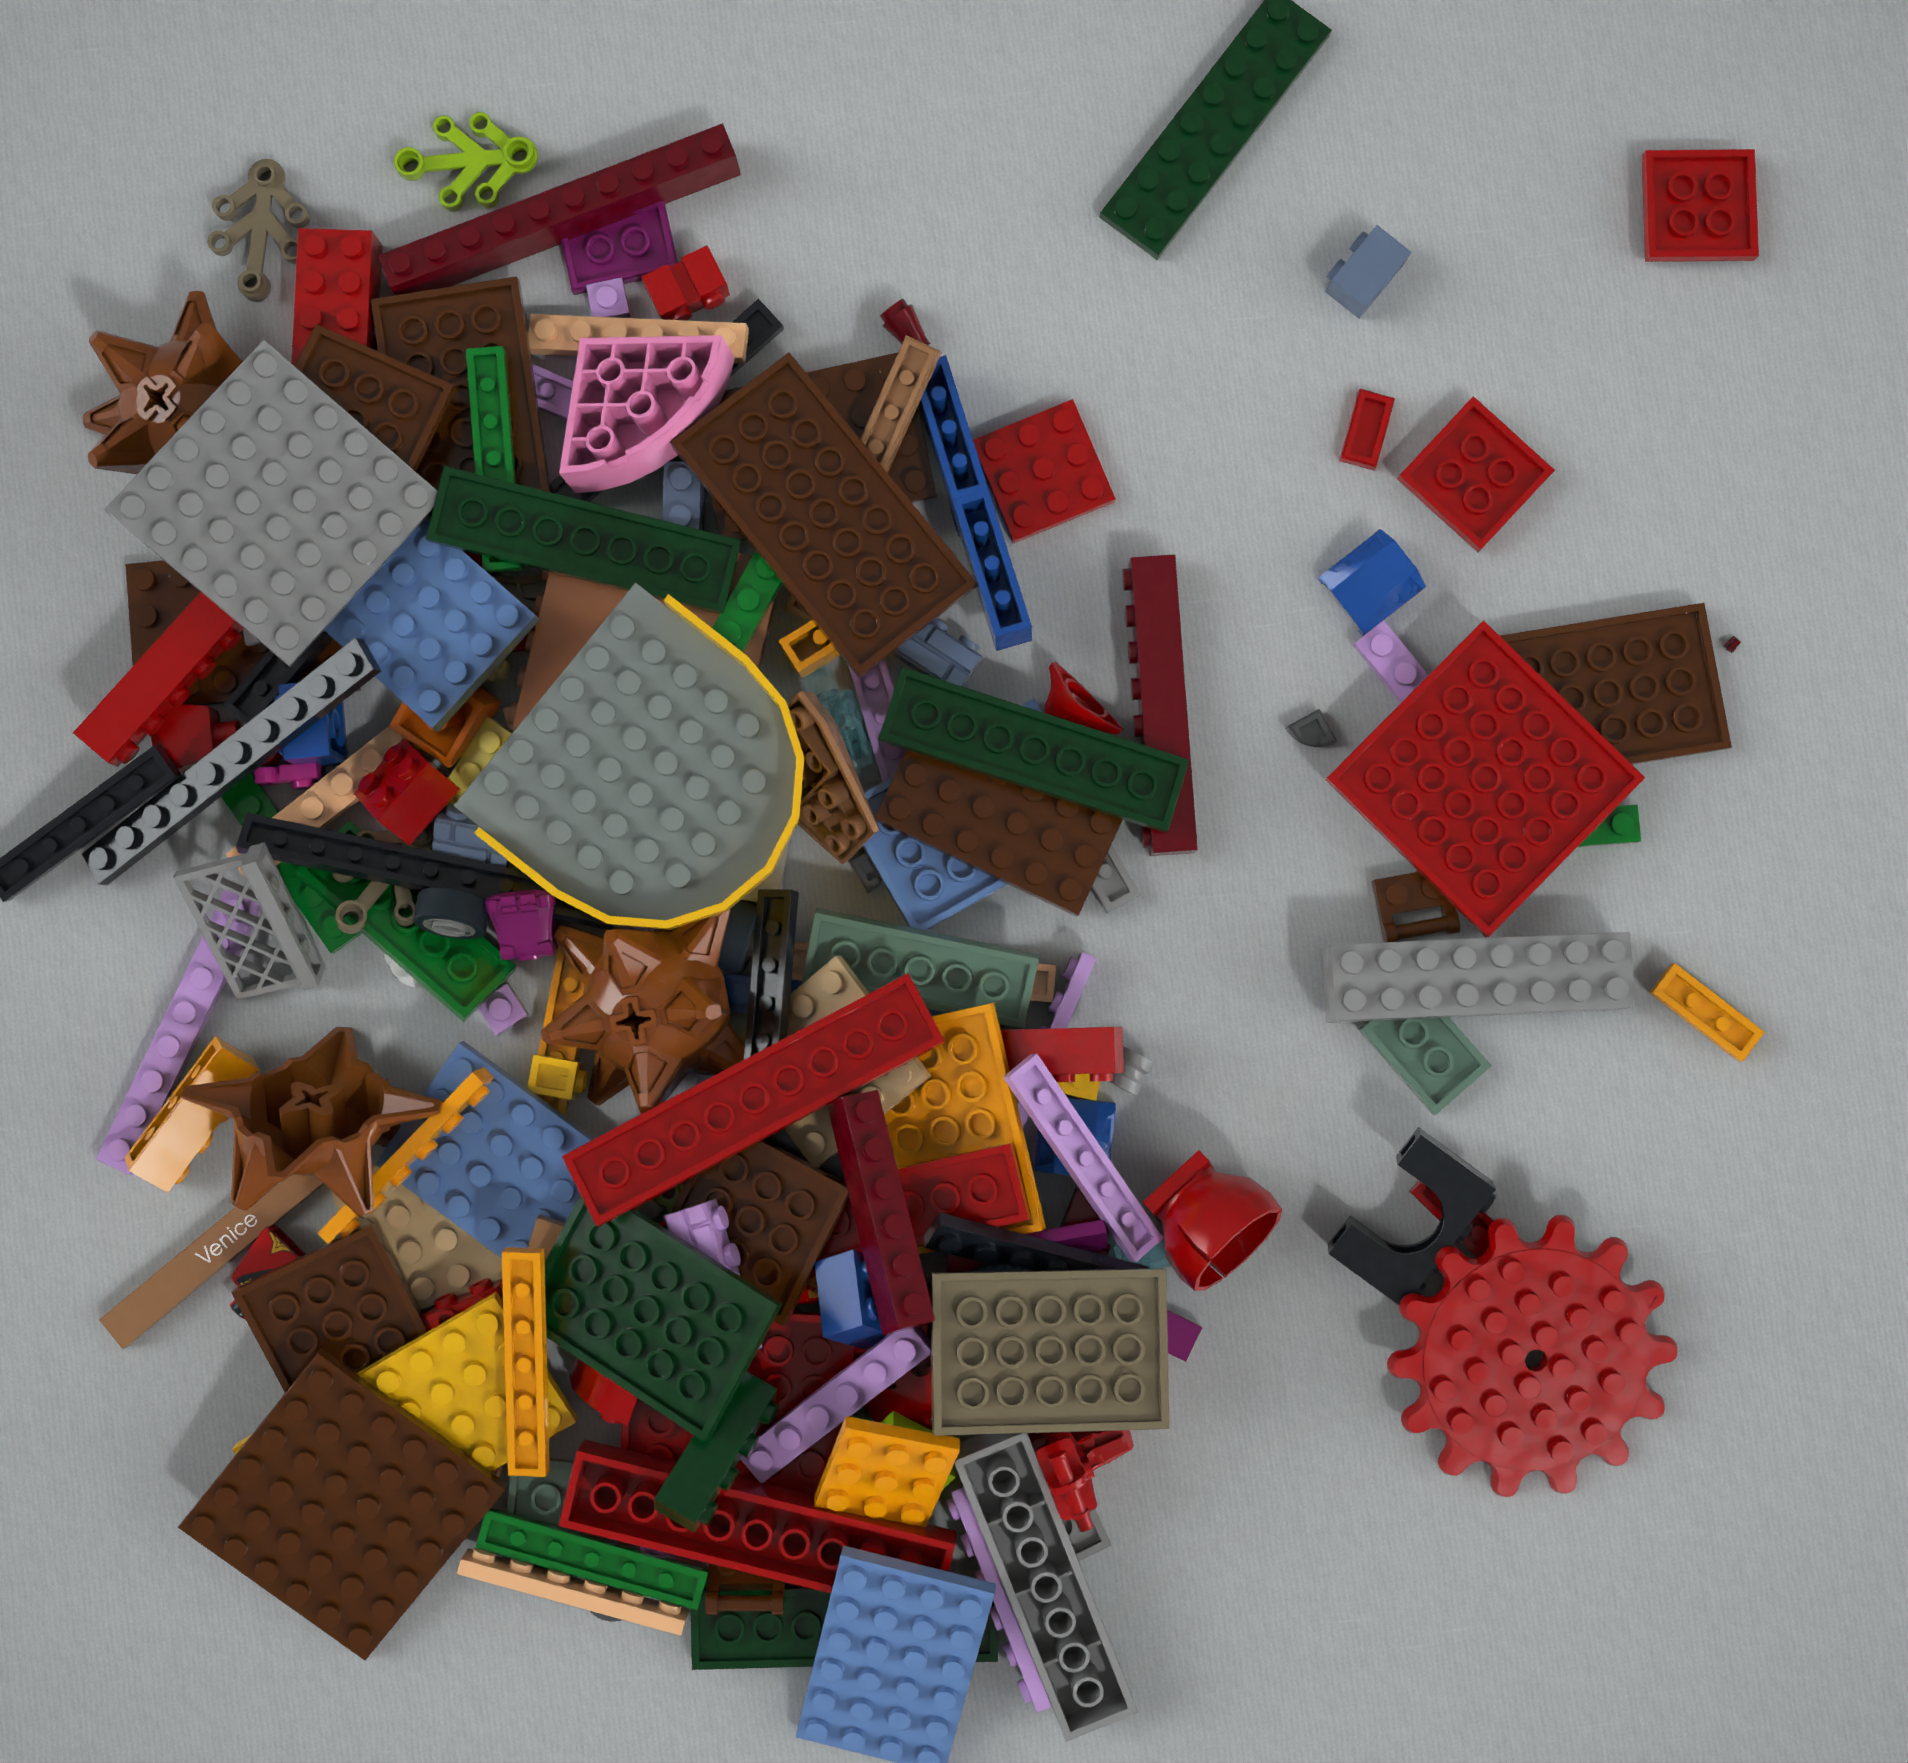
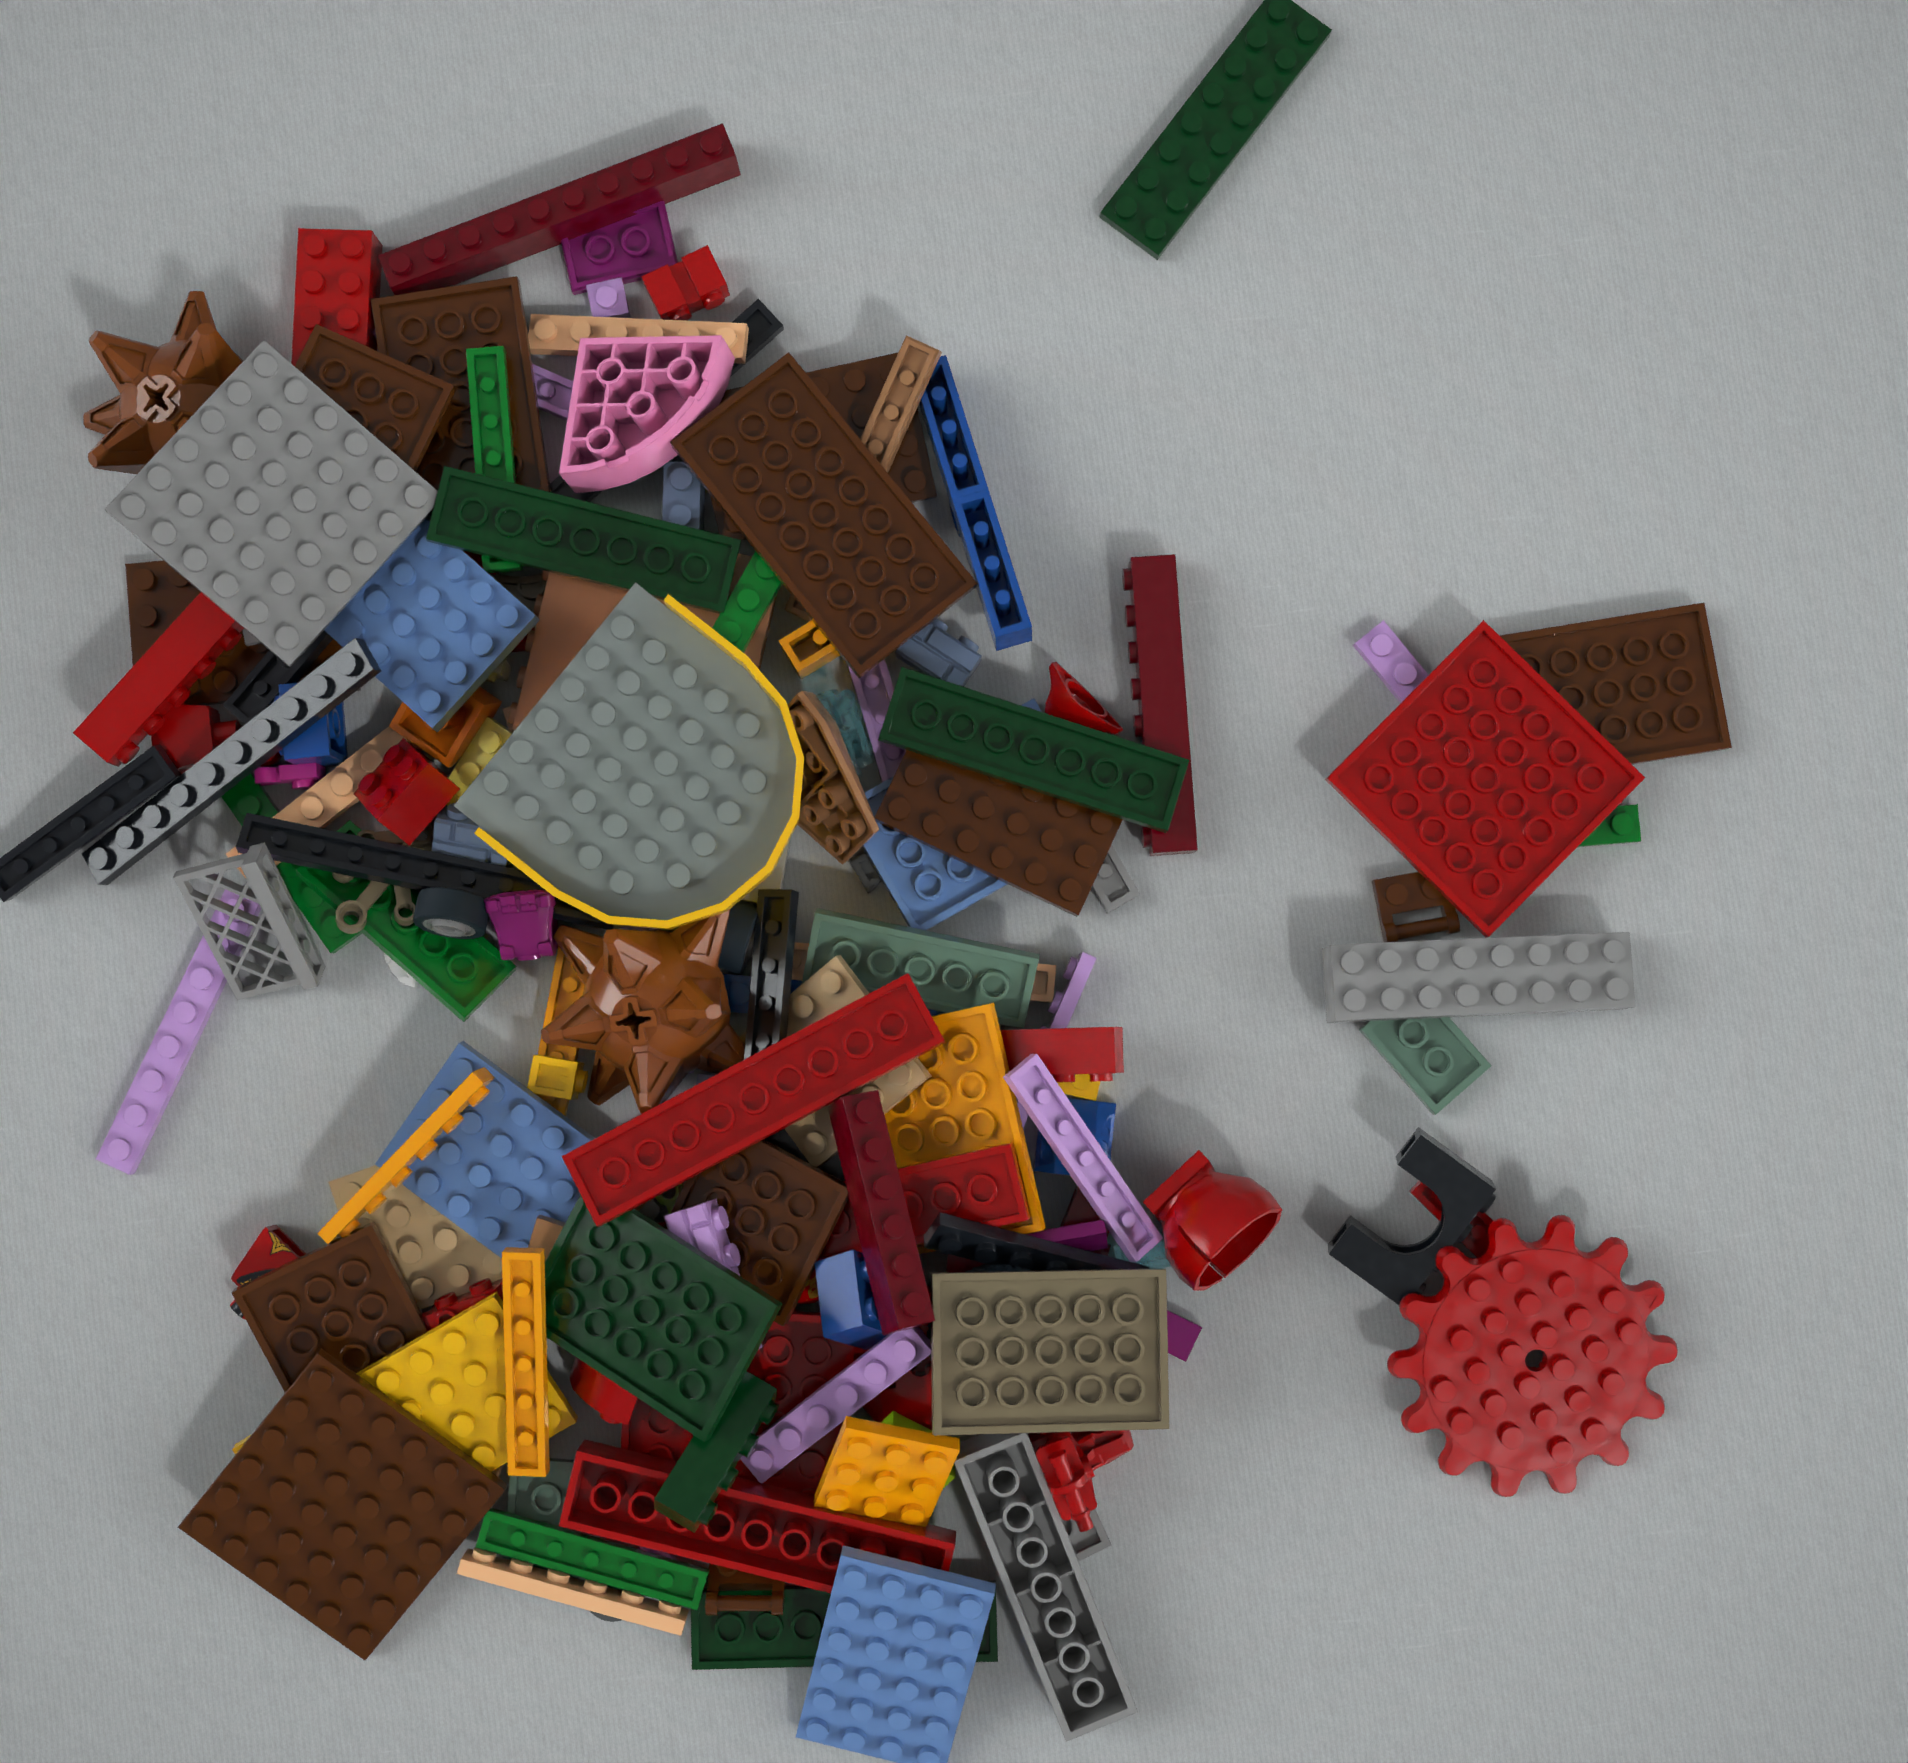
medium nougat tile [99,1175,324,1349] -> none
light orange brick [124,1036,260,1193] -> none
dark orange piece [180,1027,443,1217] -> none
dark tan plant [207,159,310,302] -> none
lime plant [394,112,538,212] -> none
lavender plate [478,984,529,1036] -> none
dark red cone [880,299,931,345] -> none
lavender plate [946,1481,1052,1713] -> none
red plate [973,399,1116,544] -> none
light grey wheel [1108,1046,1154,1096] -> none
dark grey tile [1285,709,1337,747] -> none
blue slope [1318,529,1426,636] -> none
sand blue brick [1325,225,1411,319] -> none
red tile [1339,389,1395,471] -> none
red plate [1397,396,1555,553] -> none
red plate [1642,149,1759,262] -> none
light orange plate [1649,963,1765,1062] -> none
dark red piece [1723,636,1741,653] -> none

